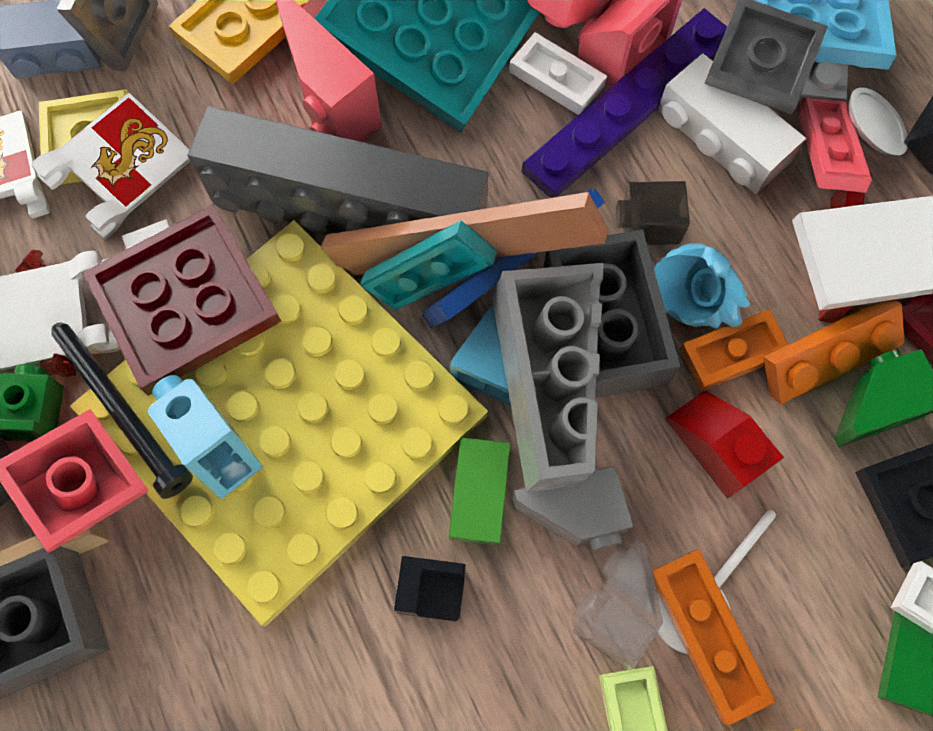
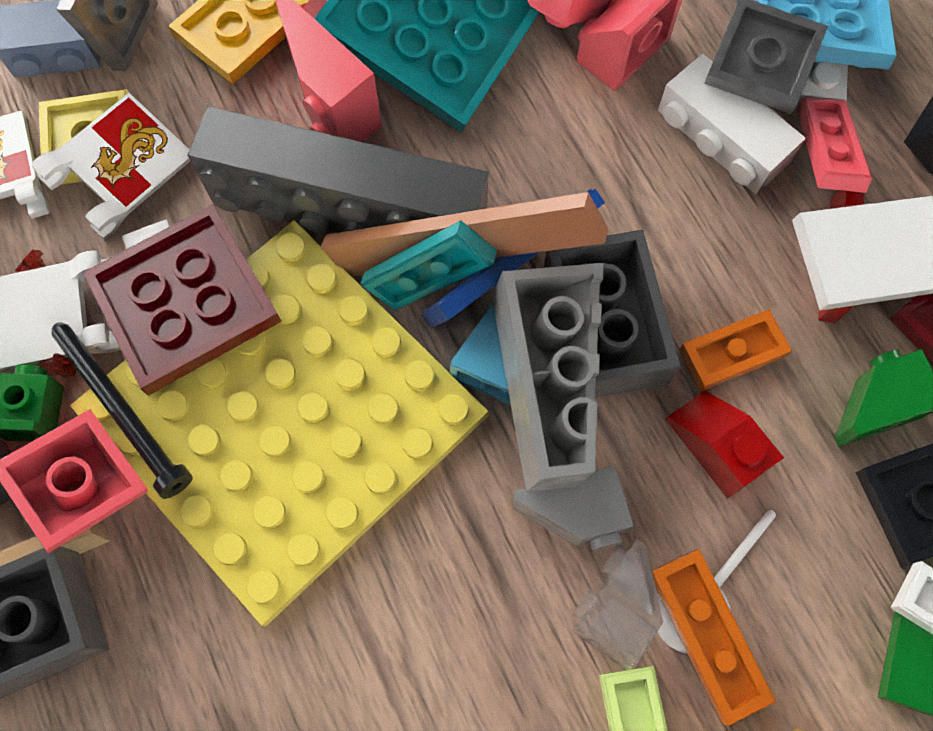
medium azure torso [148,375,263,499] -> none
black panel [394,556,466,622] -> none
bright green tile [449,437,510,545] -> none
white plate [509,32,607,115] -> none
dark purple plate [522,8,727,198] -> none
clear smoke brick [616,181,690,245] -> none
medium azure hair [654,243,751,328] -> none
orange plate [763,300,904,404] -> none
white piece [849,87,908,155] -> none

